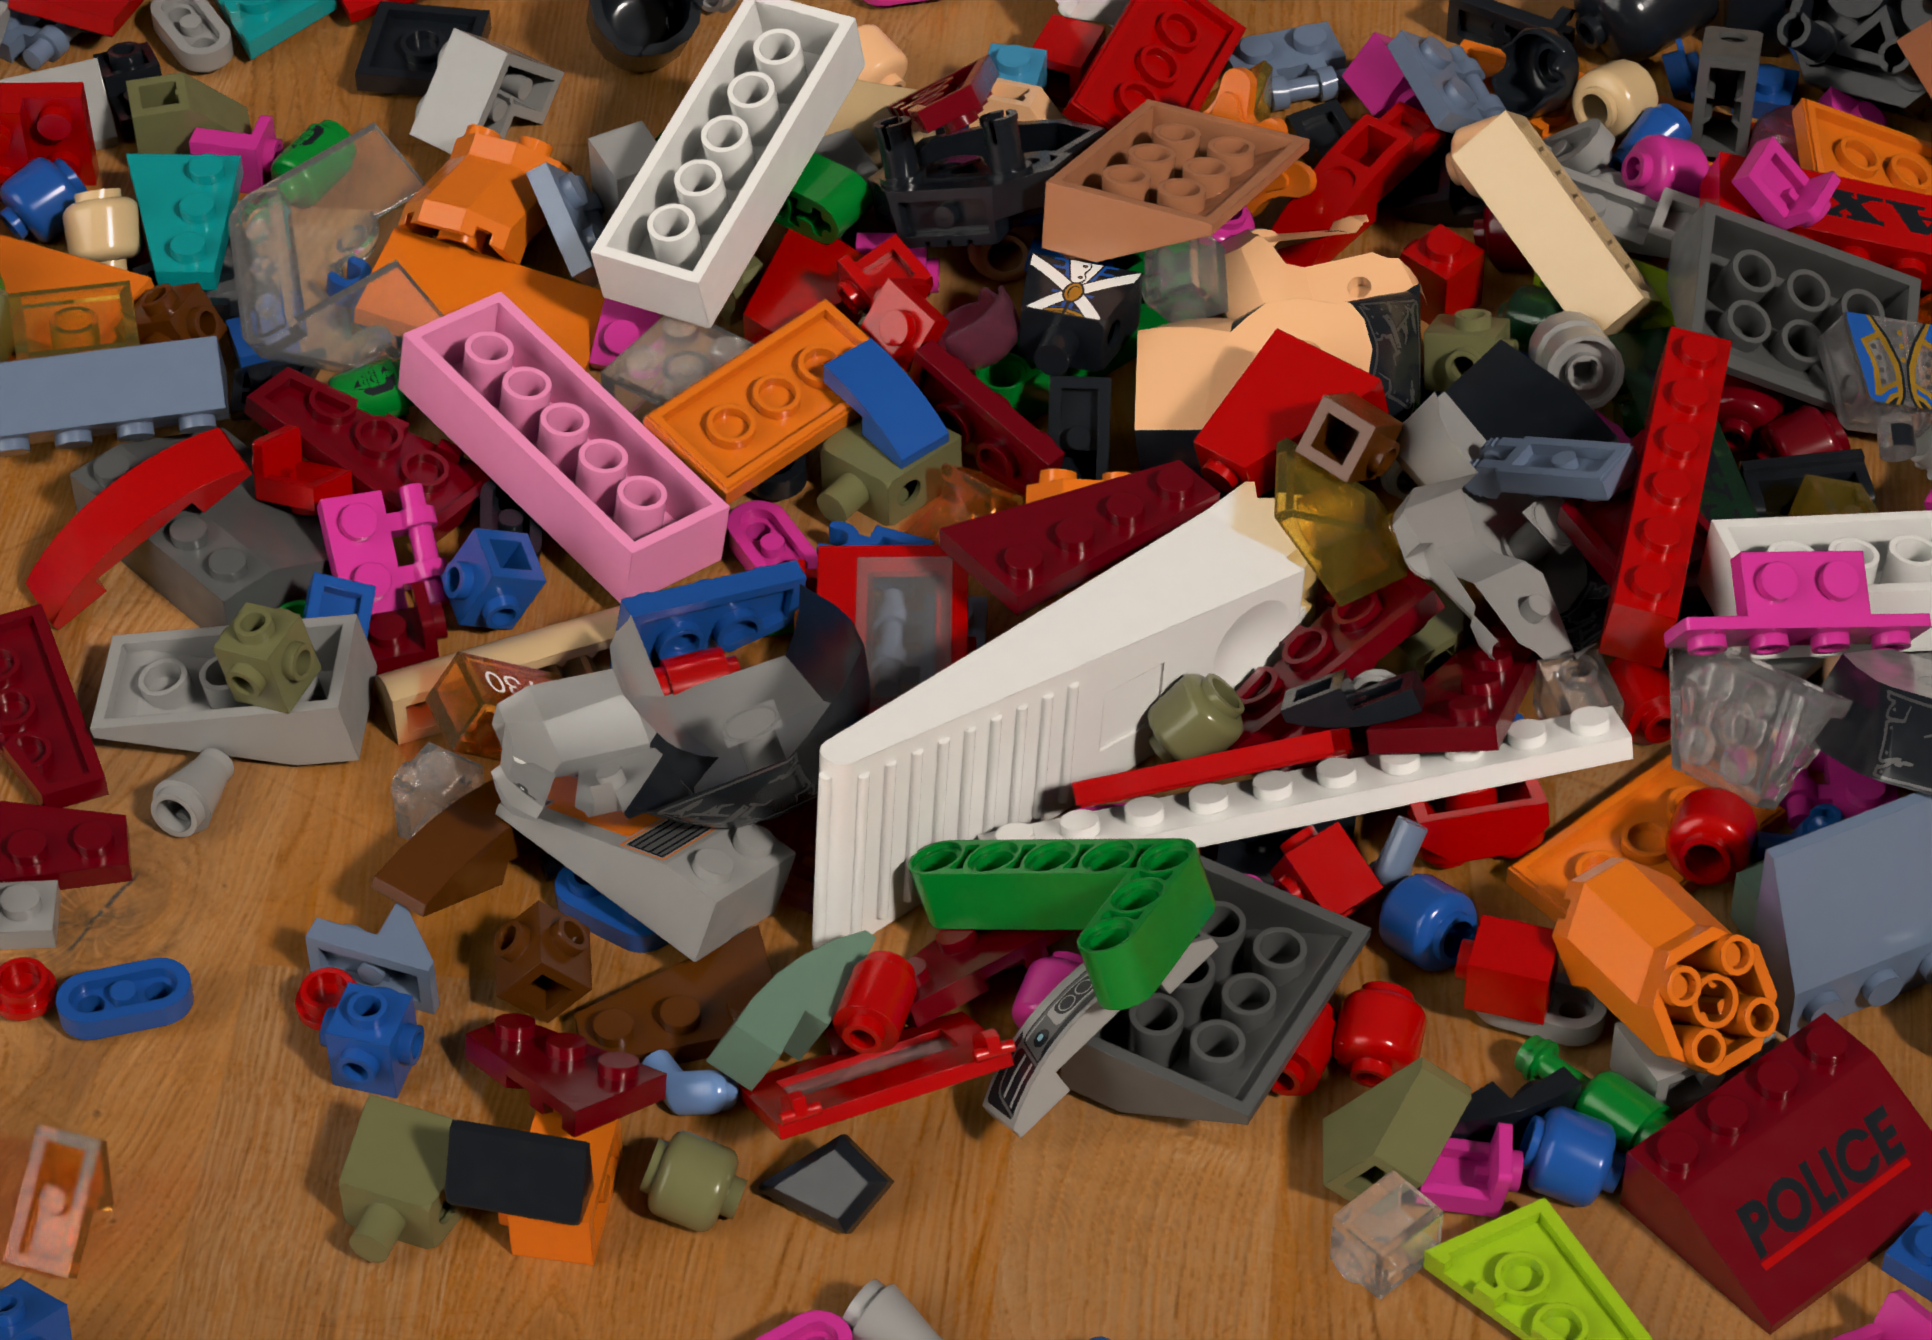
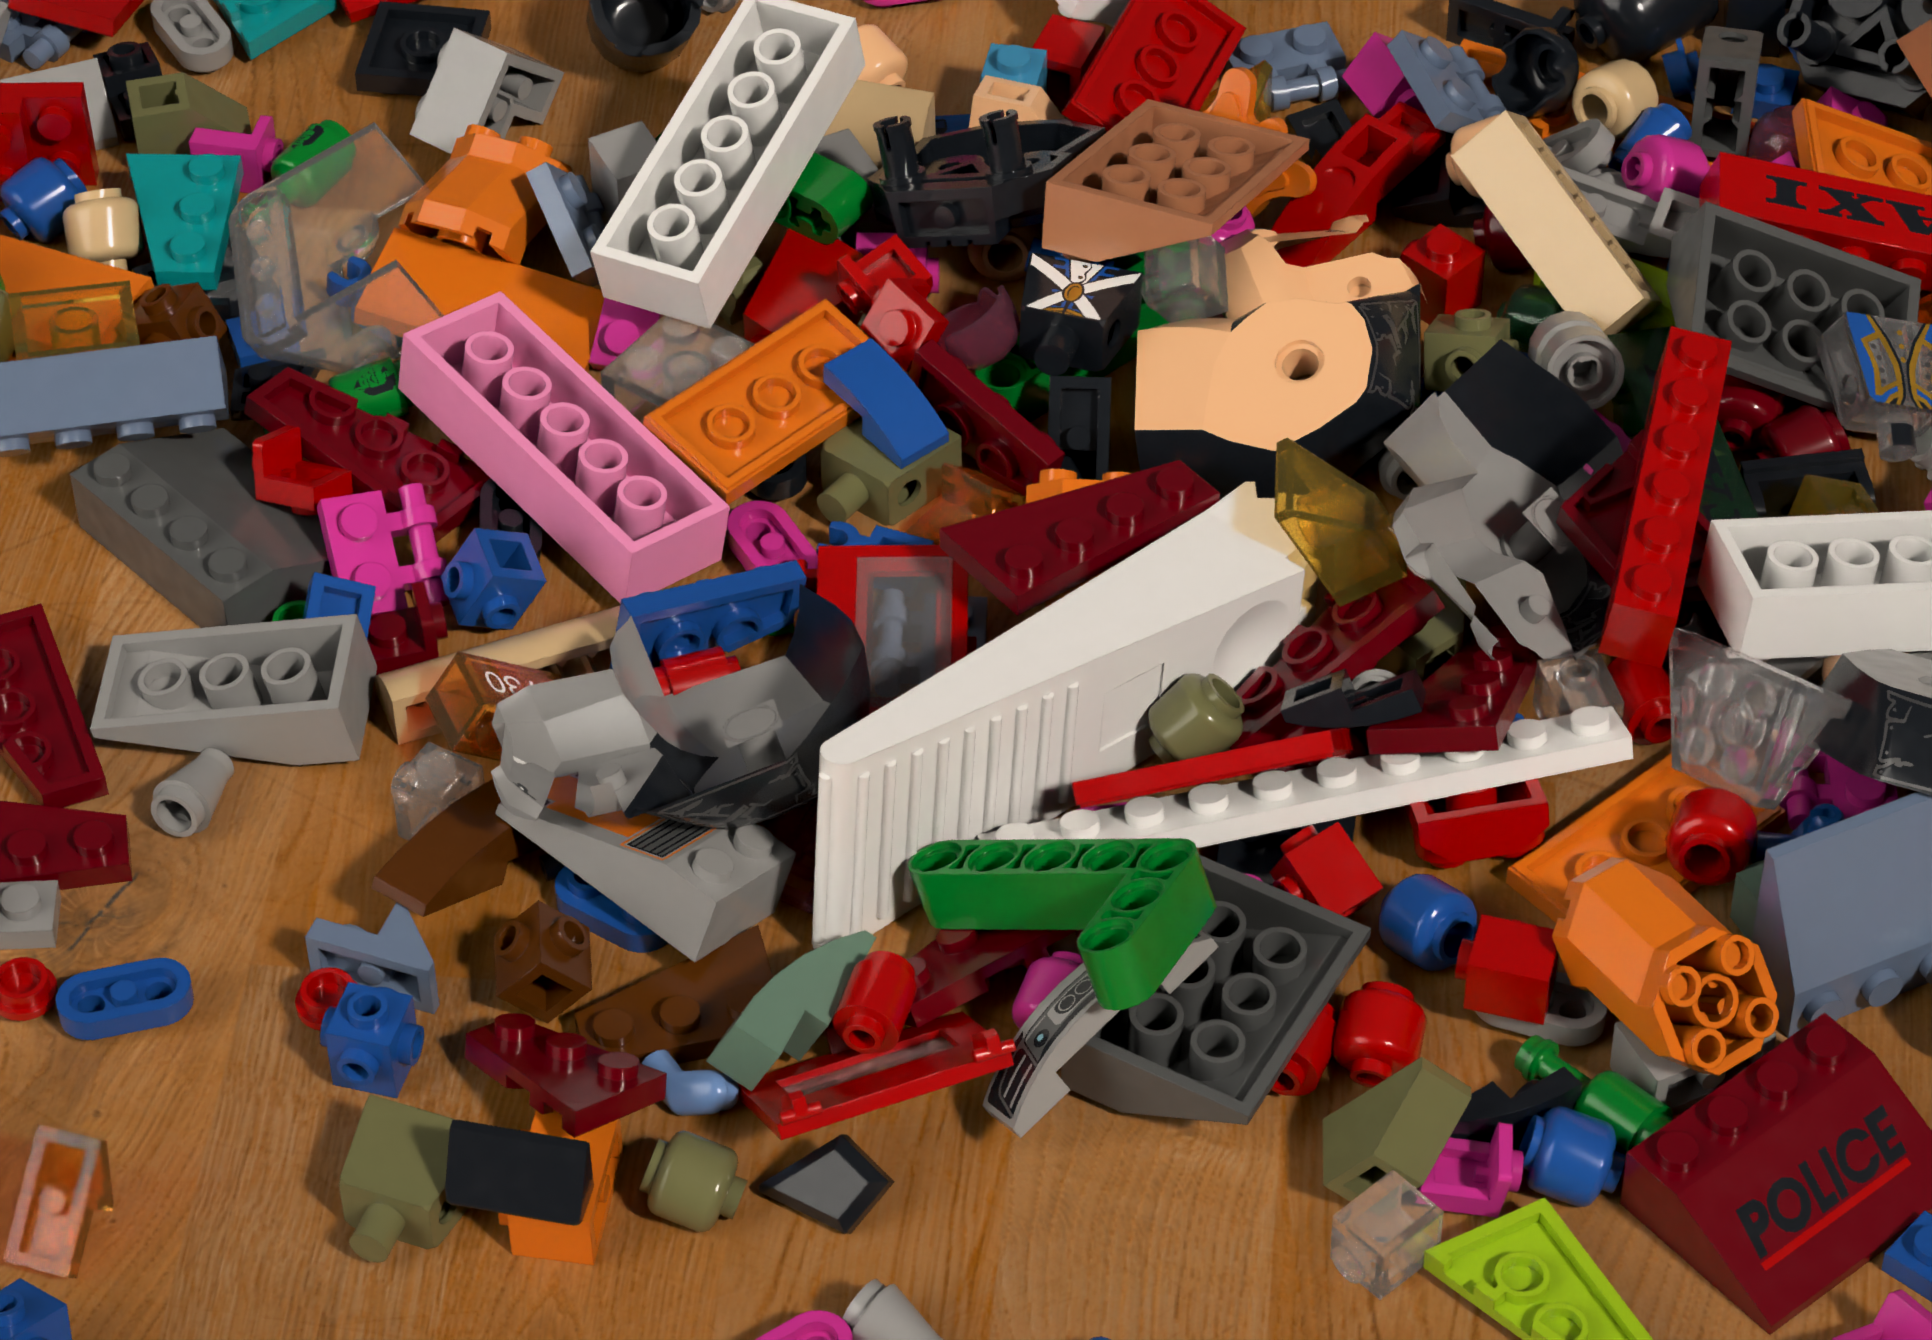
red slope [25,427,253,630] -> none
olive brick [213,602,322,714] -> none
dark red wing [886,54,1000,135] -> none
red slope [1193,328,1389,498] -> none
reddish brown brick [1295,392,1404,483] -> none
sand blue arm [1369,816,1428,902] -> none
sand blue hinge [1464,436,1639,502] -> none
dark pink bracket [1664,551,1932,656] -> none
dark pink bracket [1731,136,1841,230] -> none

